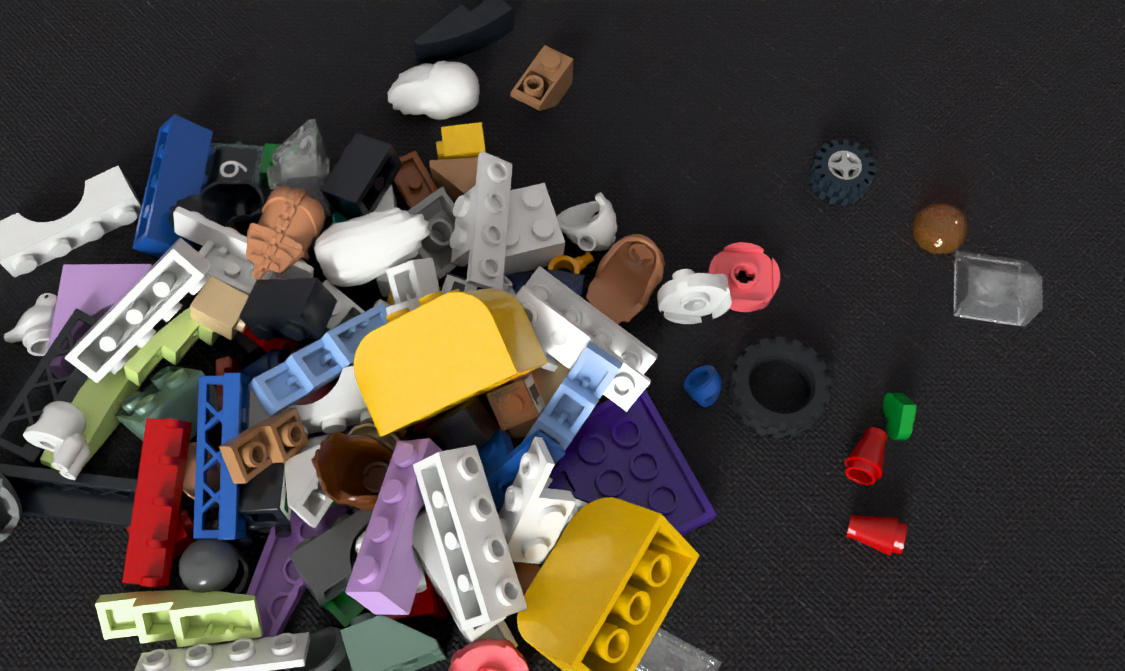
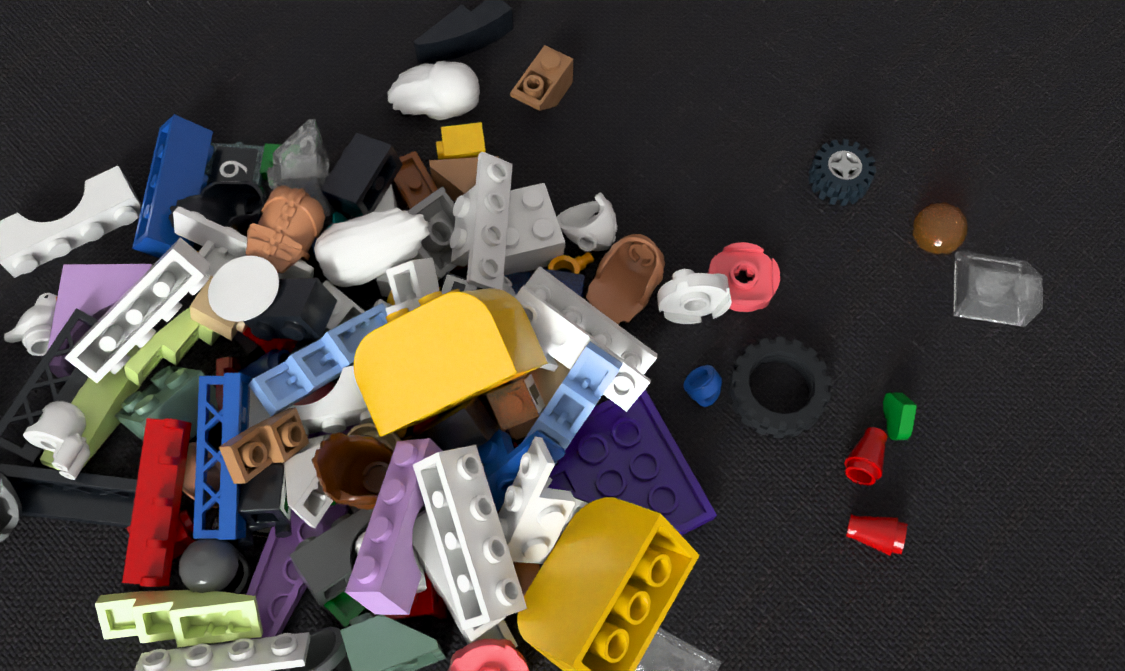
none -> white sticker [208,256,279,322]

